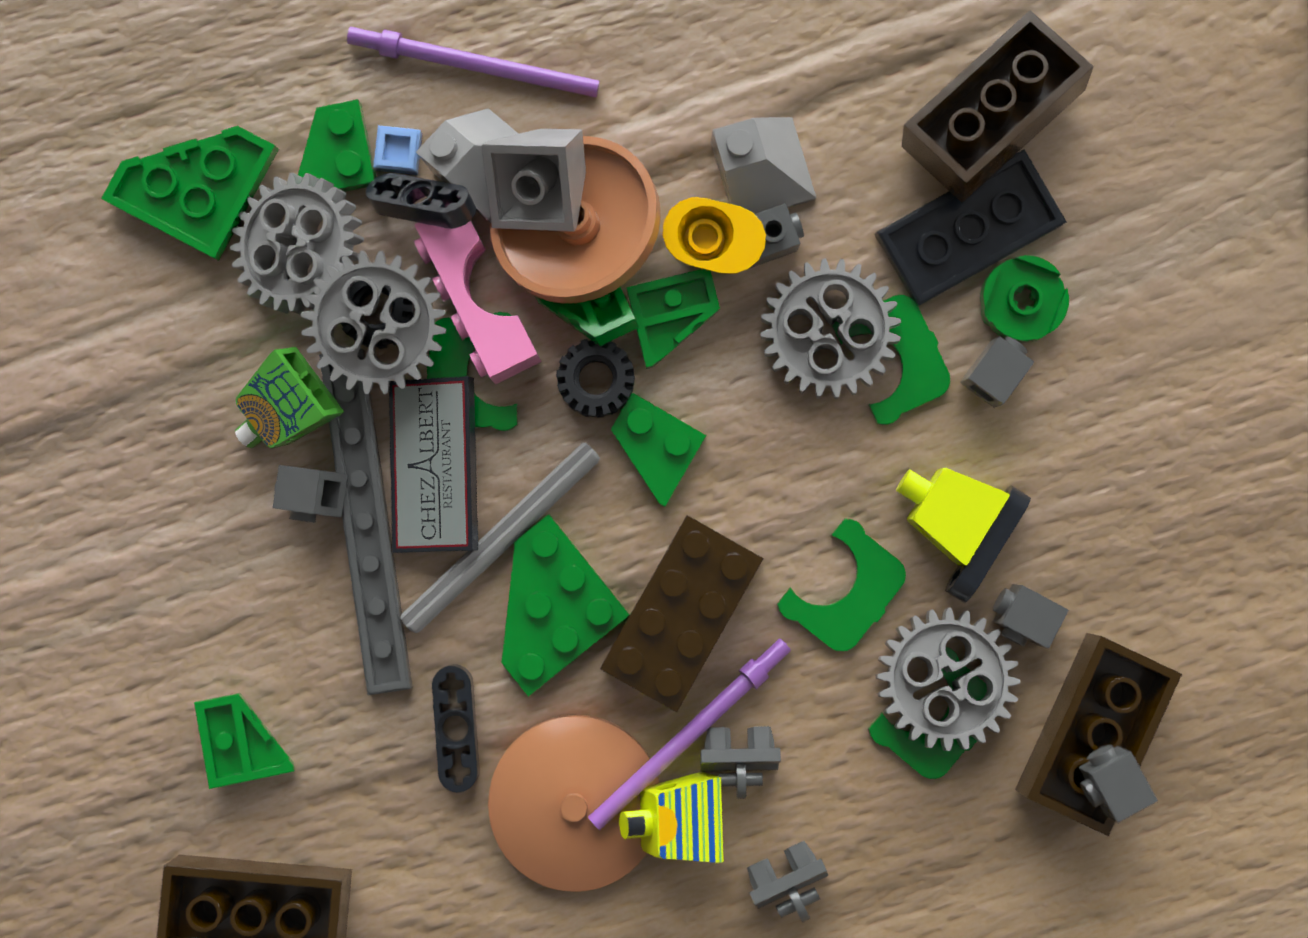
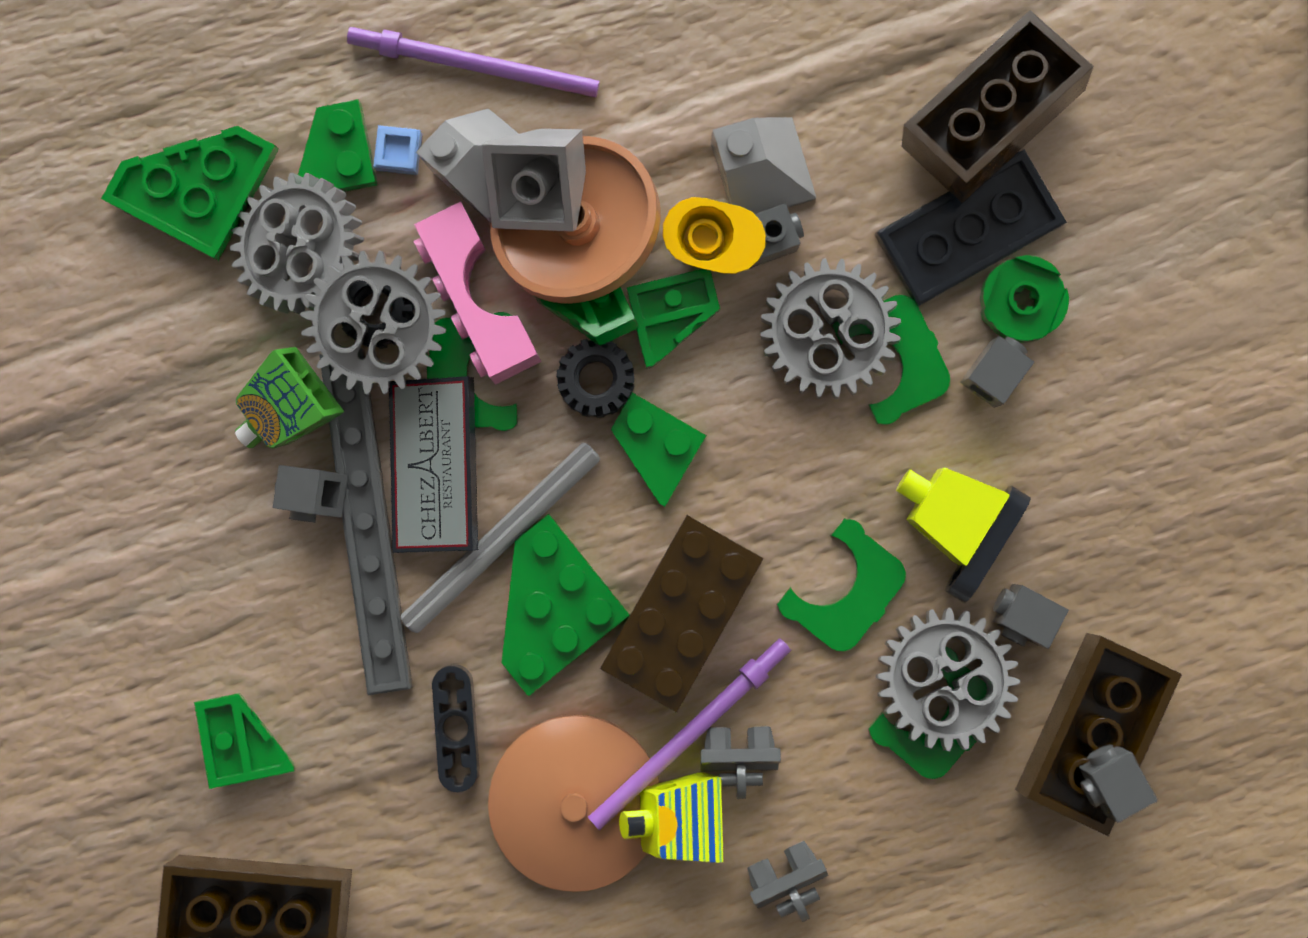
black beam [366,173,476,229] -> none

